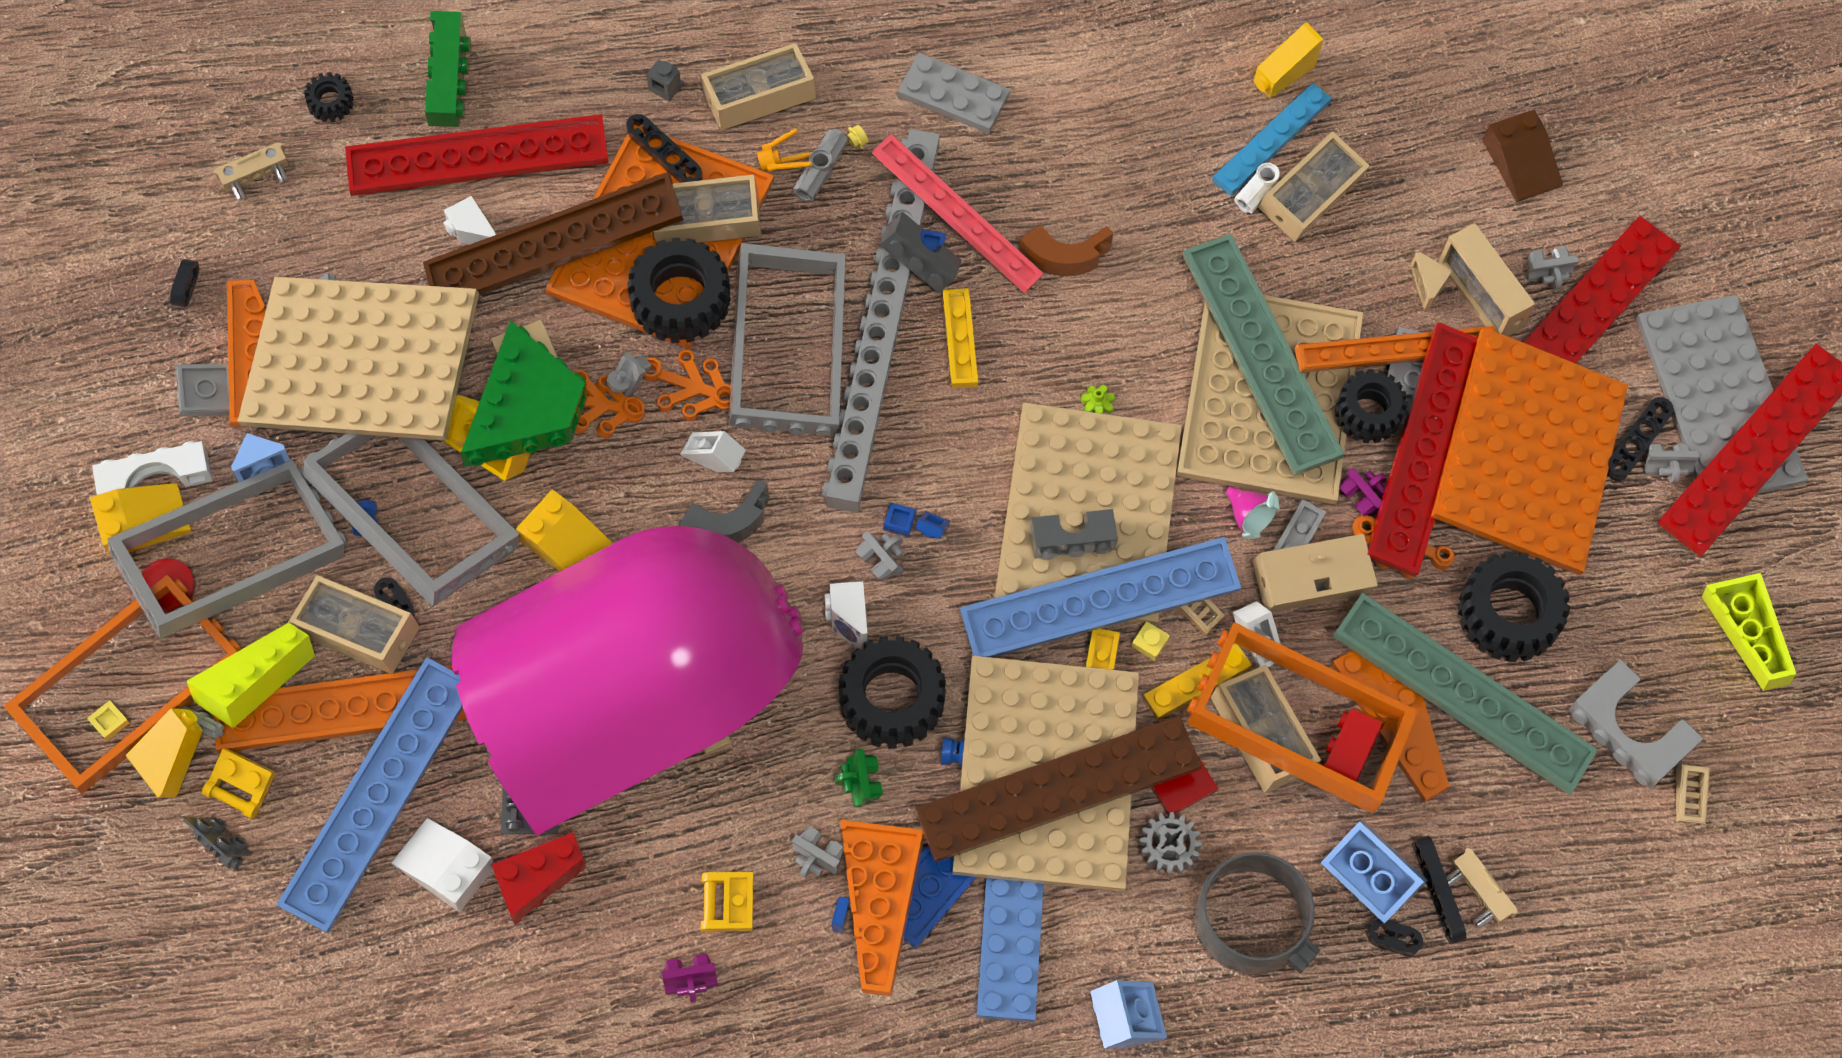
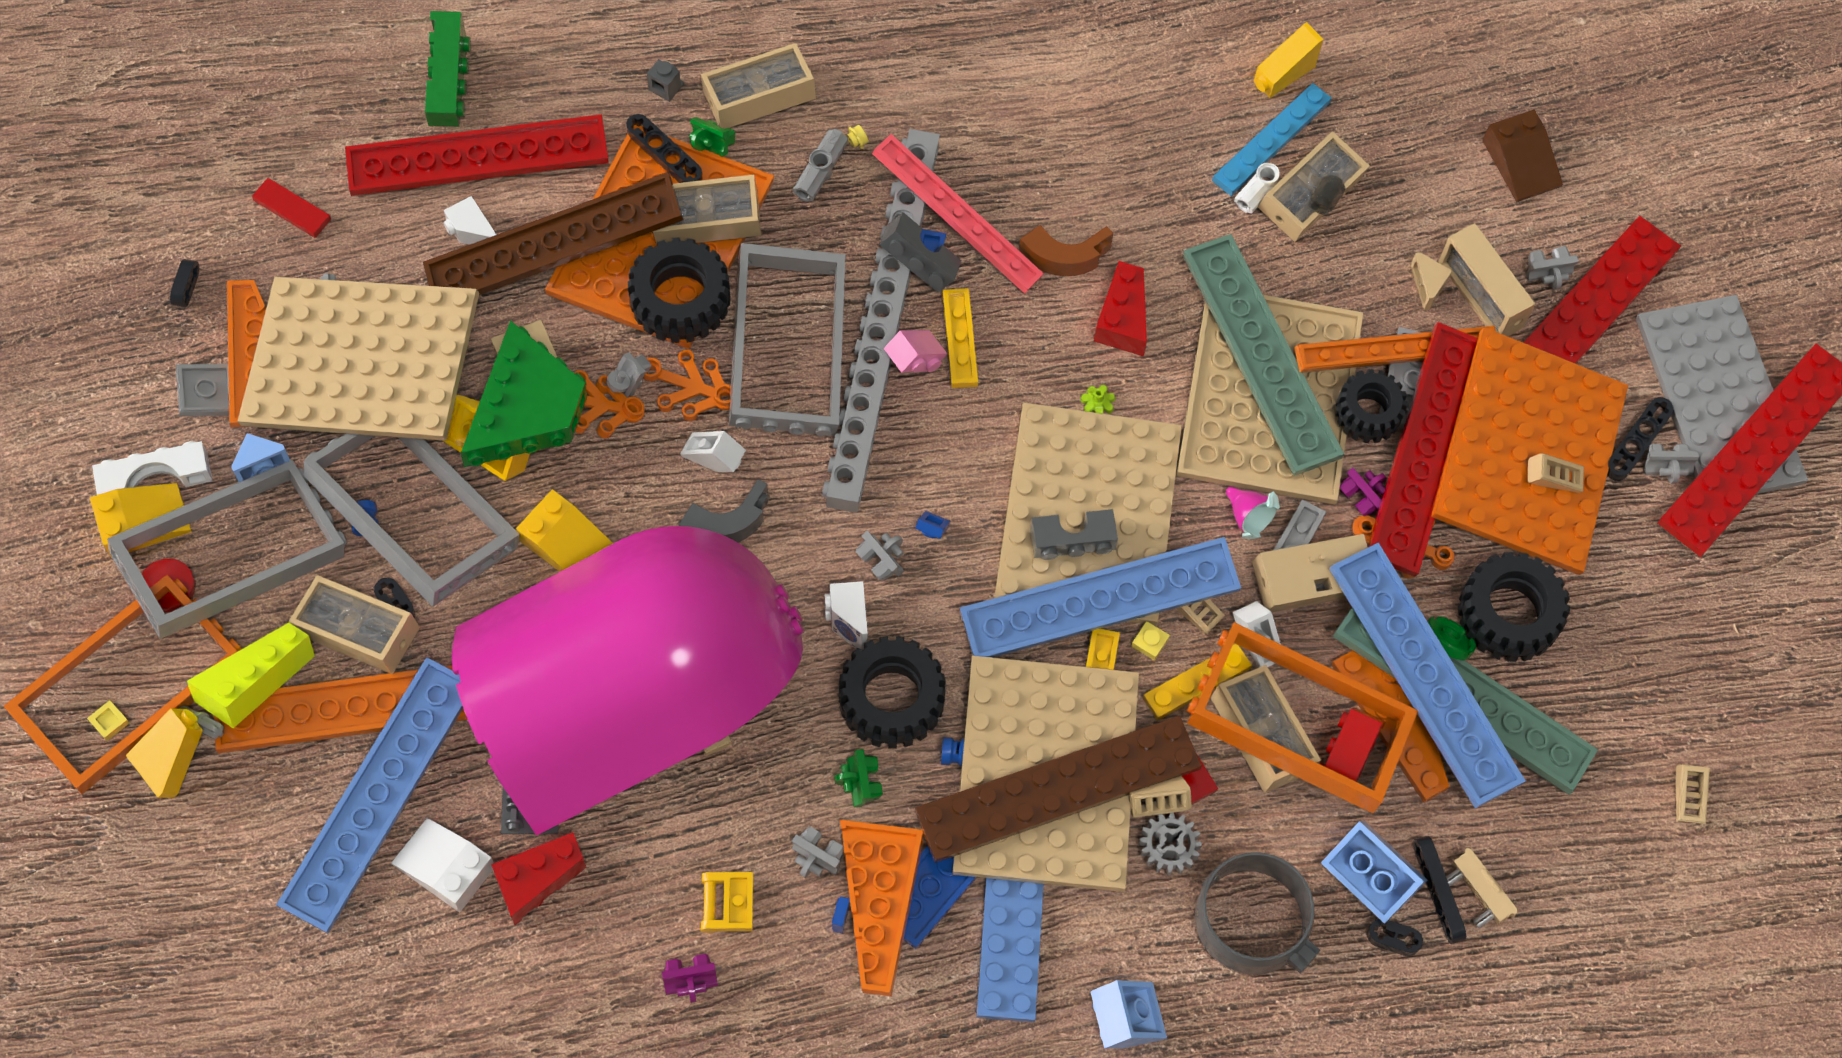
dark grey hinge [183,817,253,870] -> none
yellow plate [202,748,276,819] -> none
tan piece [214,142,288,201] -> none
black tyre [304,72,354,122] -> none
light orange plant [757,128,813,172] -> none
blue tile [883,503,917,537] -> none
light grey plate [897,52,1010,134] -> none
light grey arch [1569,660,1703,790] -> none
neon yellow wedge [1702,573,1796,691] -> none
none -> red tile [252,178,331,238]
none -> green hips [689,117,735,157]
none -> bright pink brick [884,330,947,373]
none -> red wedge [1094,261,1147,357]
none -> tan slope [1129,776,1192,818]
none -> clear smoke brick [1310,175,1346,215]
none -> medium blue plate [1329,543,1525,809]
none -> green tile [1427,616,1476,660]
none -> tan slope [1527,453,1584,493]

